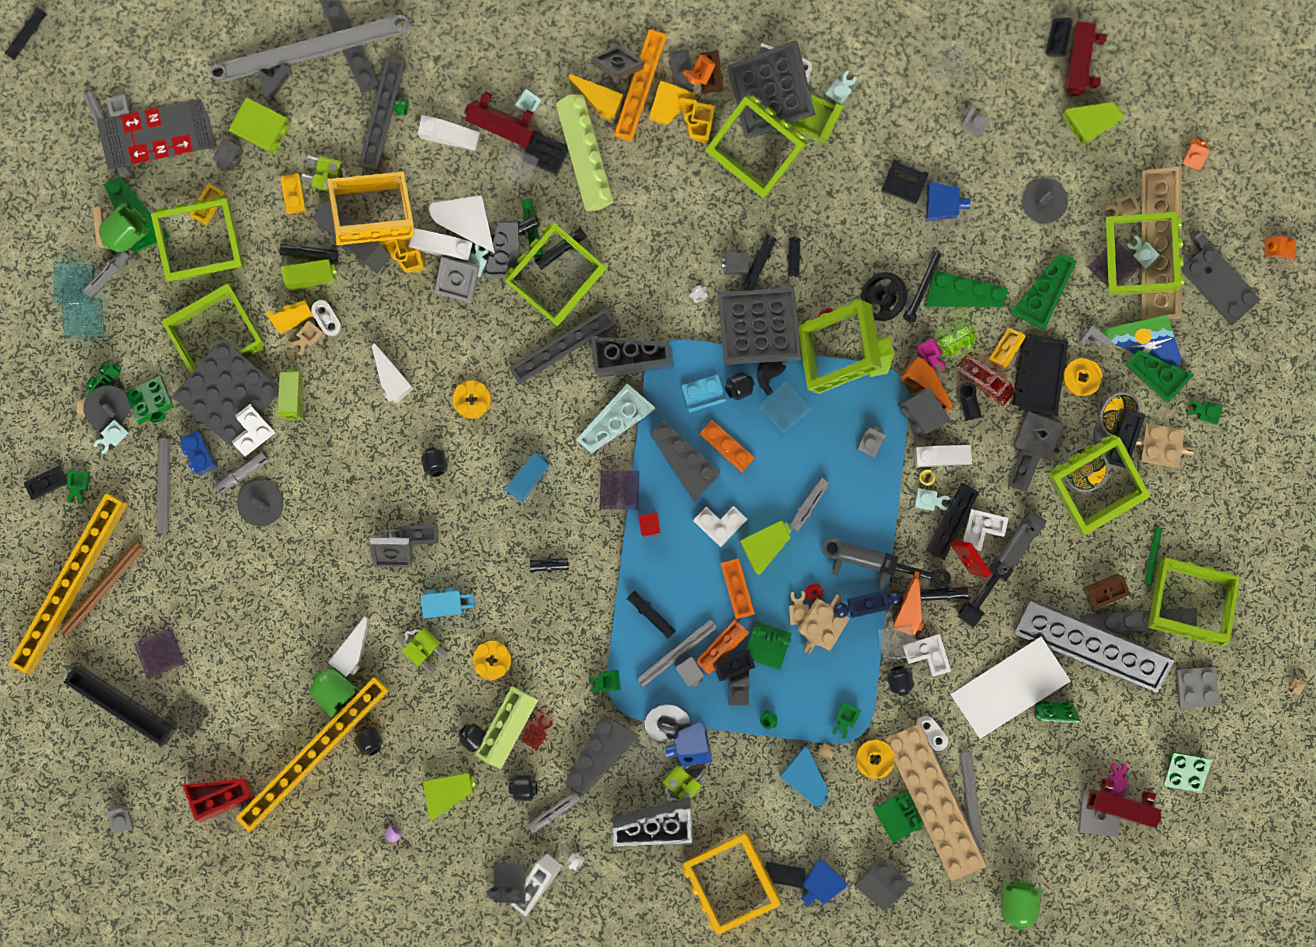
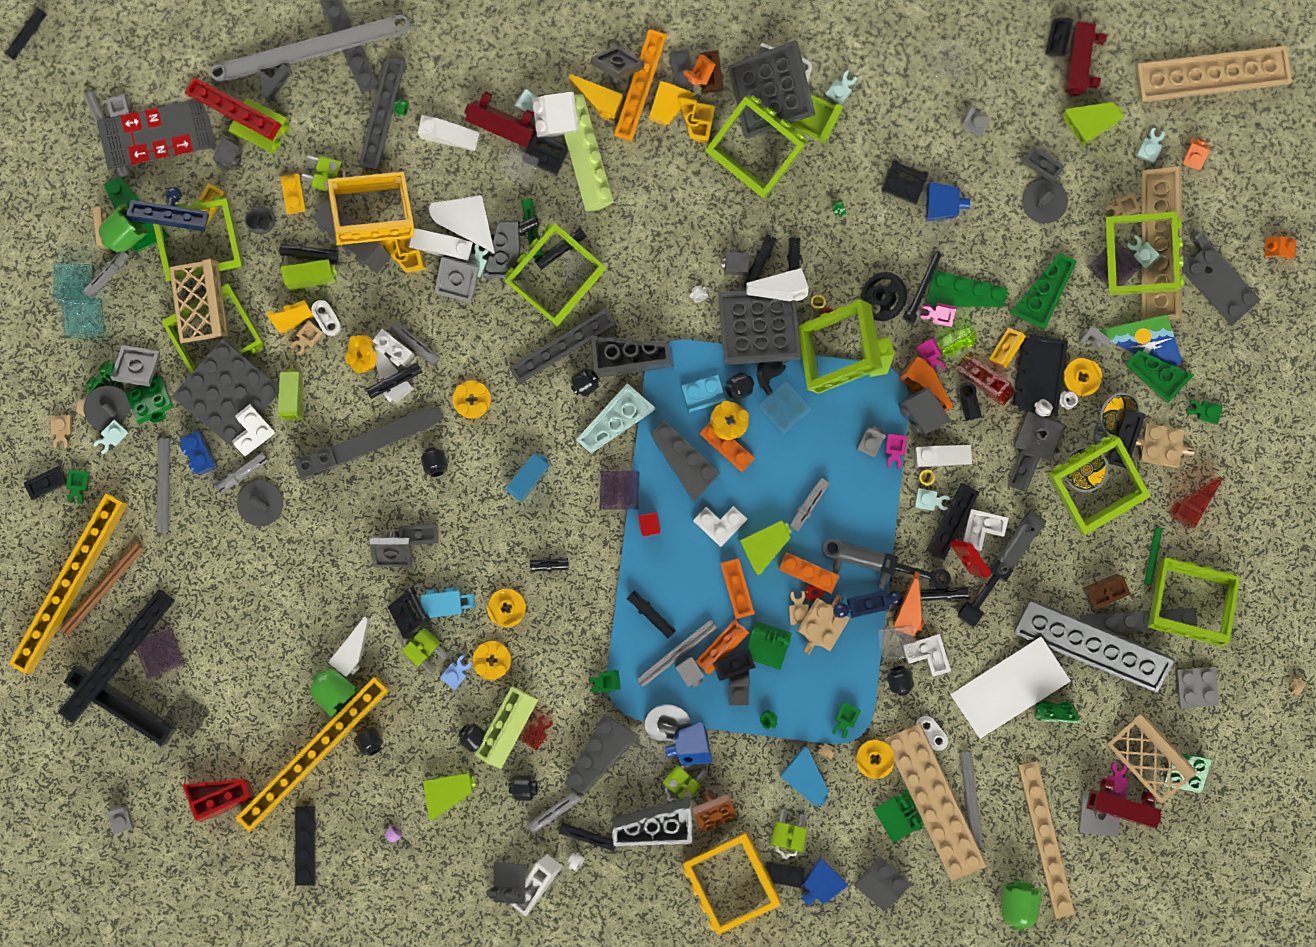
none -> tan plate [51,415,72,449]
none -> black tile [57,589,175,725]
none -> light grey plate [111,345,161,387]
none -> dark blue plate [126,187,209,232]
none -> tan fence [170,259,228,343]
none -> red tile [184,77,282,141]
none -> dark grey hair [244,206,276,235]
none -> dark grey piece [294,407,444,481]
none -> black plate [295,806,316,886]
none -> yellow plate [345,335,377,373]
none -> black pin [365,362,423,400]
none -> white plate [372,329,417,367]
none -> black plate [388,587,431,639]
none -> light grey pin [389,321,441,366]
none -> light blue plate [440,654,473,690]
none -> yellow plate [487,589,526,627]
none -> white slope [532,92,579,137]
none -> black pin [559,822,616,852]
none -> black head [571,368,600,397]
none -> dark orange plate [692,790,738,832]
none -> yellow plate [710,401,749,440]
none -> white slope [746,268,809,301]
none -> lime piece [770,810,808,859]
none -> orange plate [778,552,840,594]
none -> light yellow hinge [810,295,826,312]
none -> green plate [831,199,846,217]
none -> dark pink plate [885,434,907,469]
none -> plate [920,303,956,327]
none -> tan plate [1018,761,1075,919]
none -> dark grey plate [1022,146,1065,183]
none -> white plate [1034,399,1053,417]
none -> white plate [1059,391,1078,409]
none -> tan fence [1107,713,1198,804]
none -> tan plate [1136,46,1292,102]
none -> light aqua plate [1136,128,1165,164]
none -> clear red slope [1170,477,1223,529]

